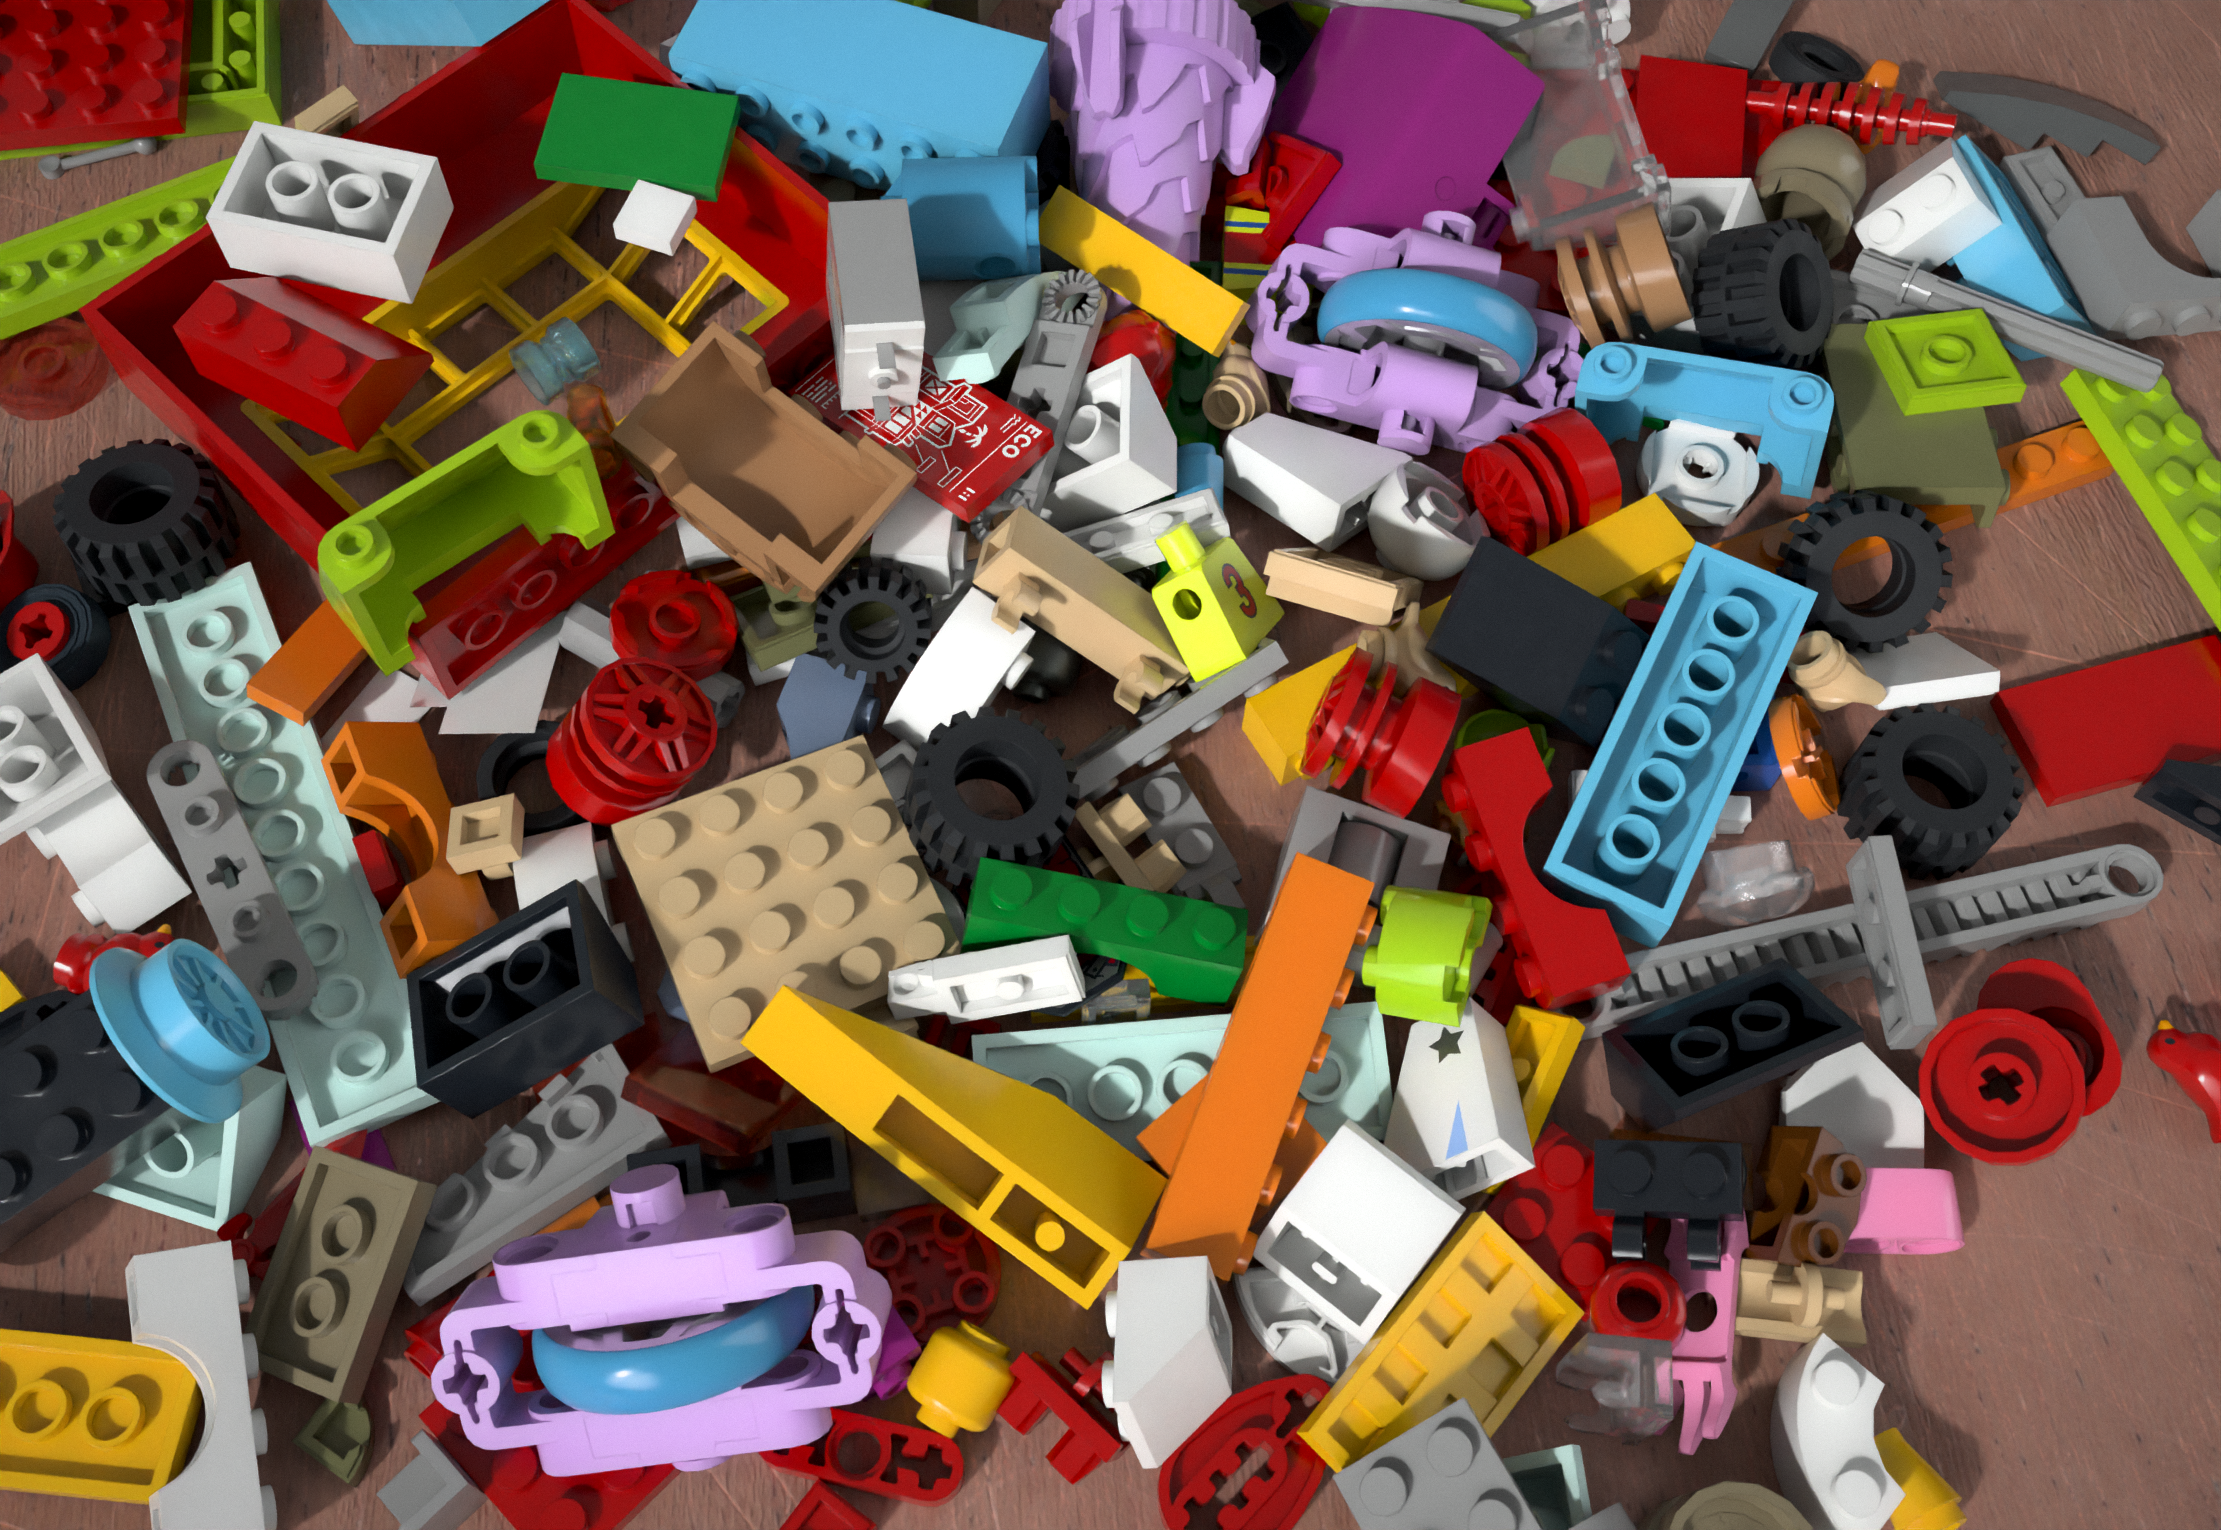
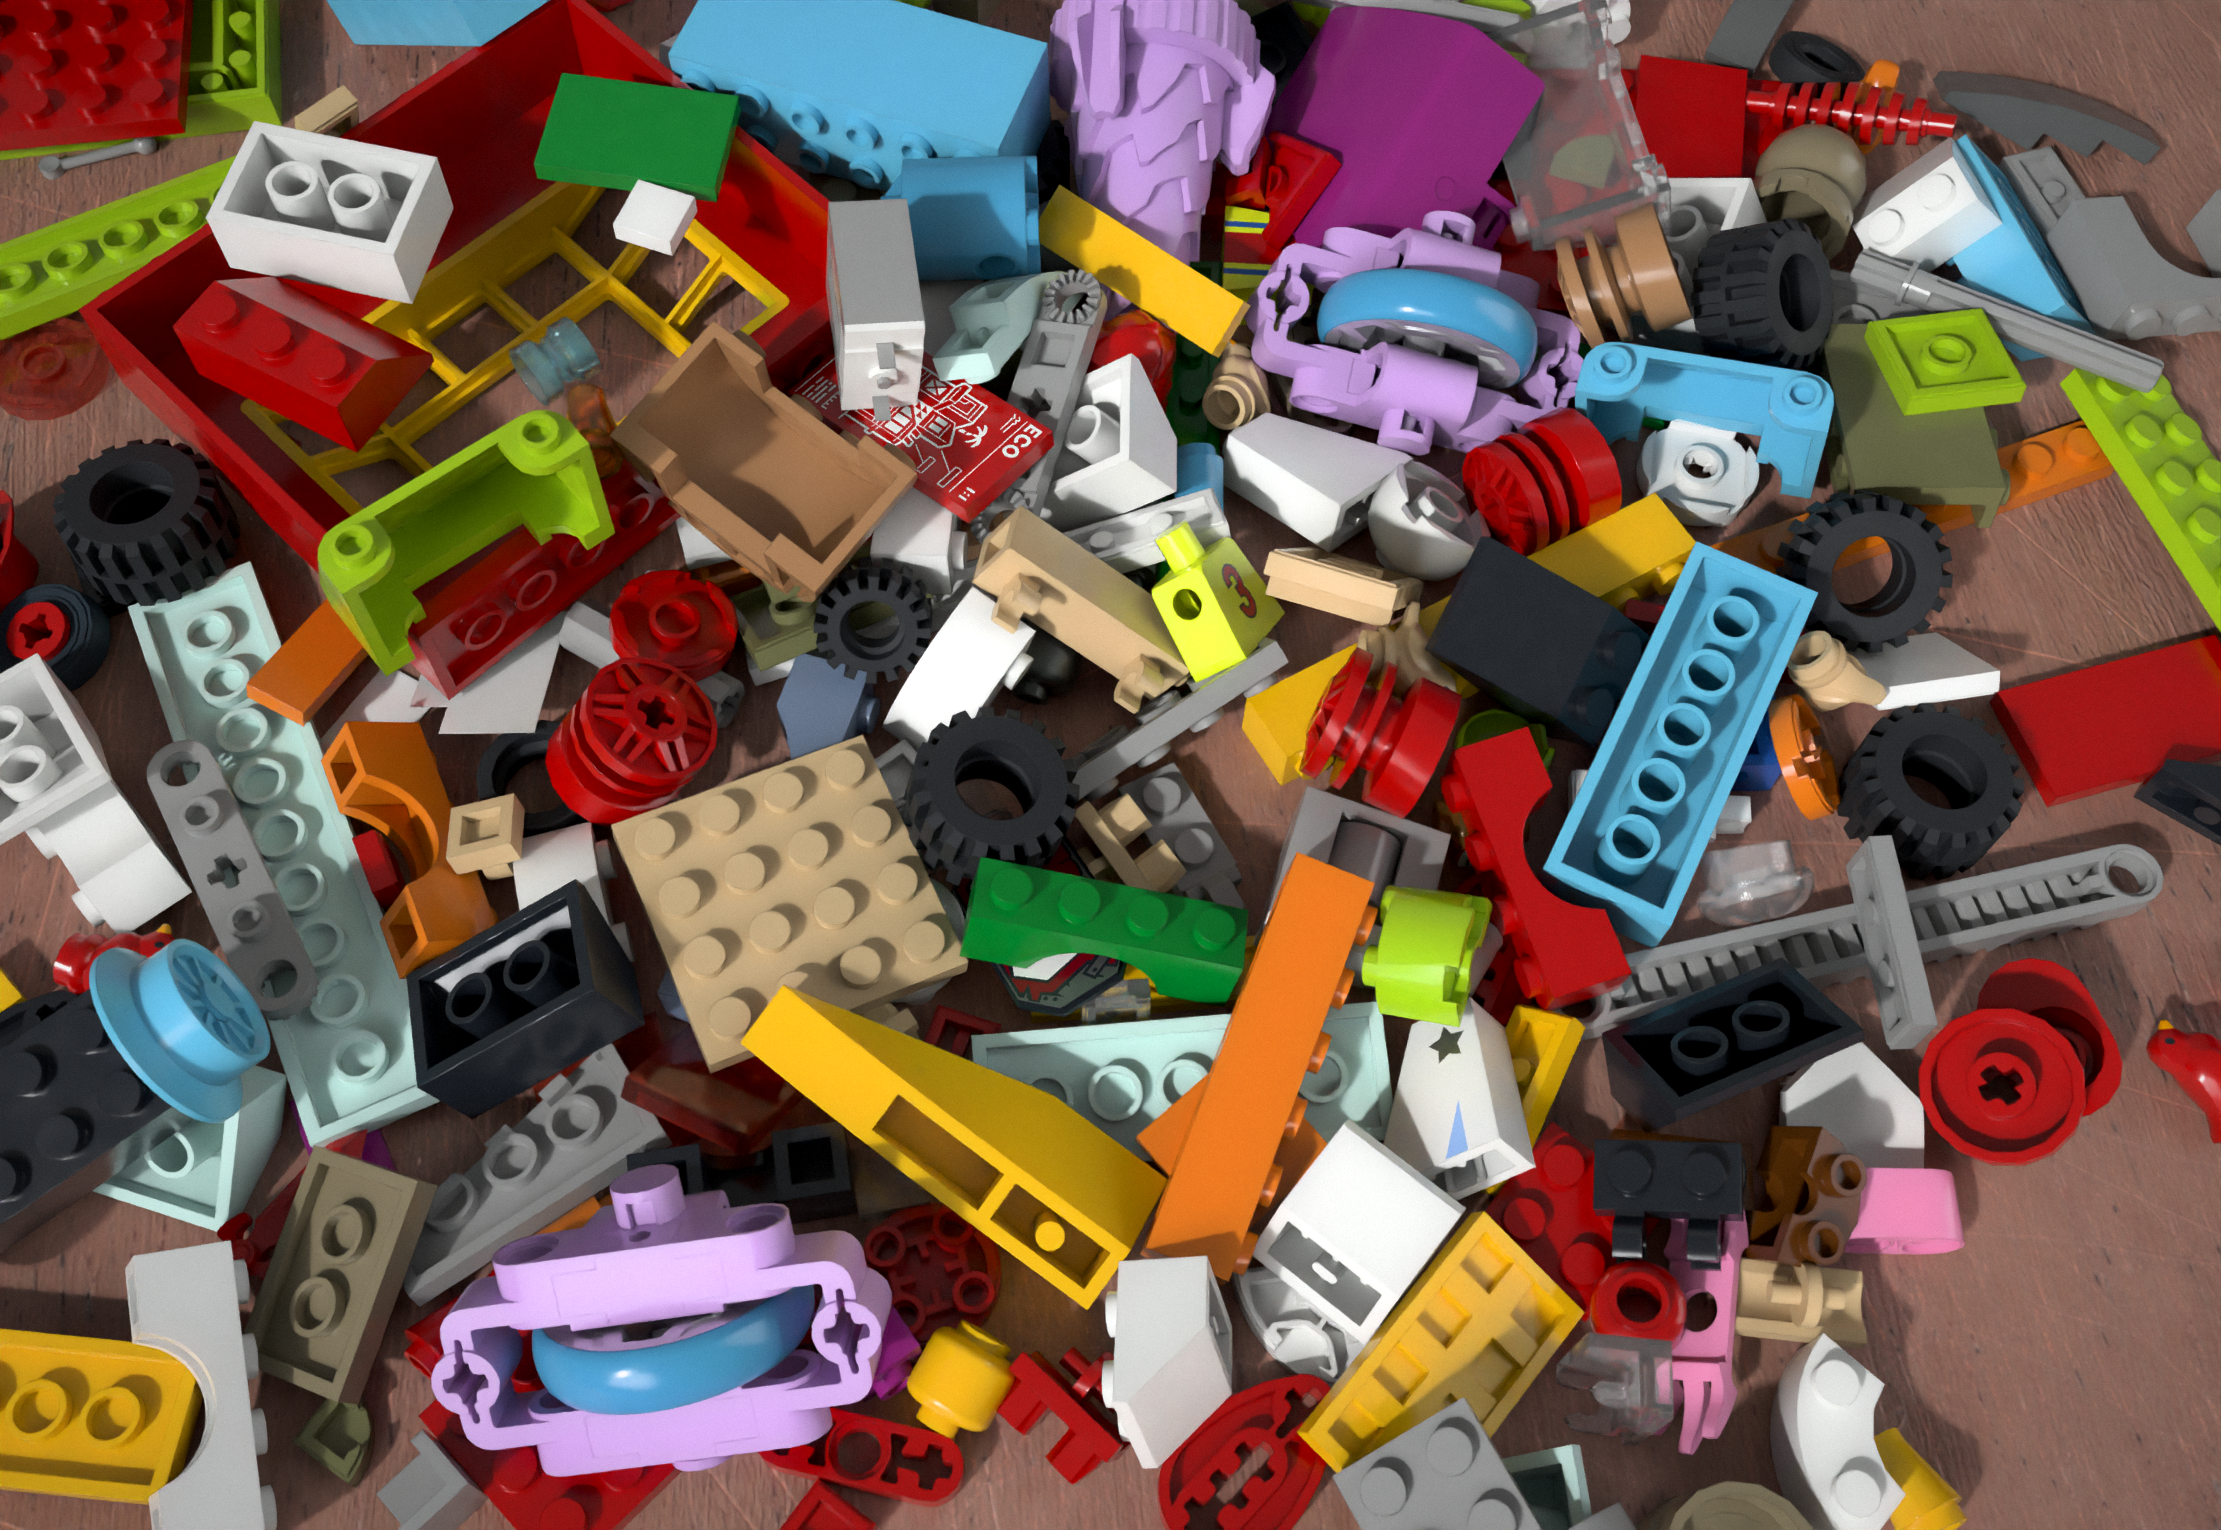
white hinge [887,935,1086,1024] -> none

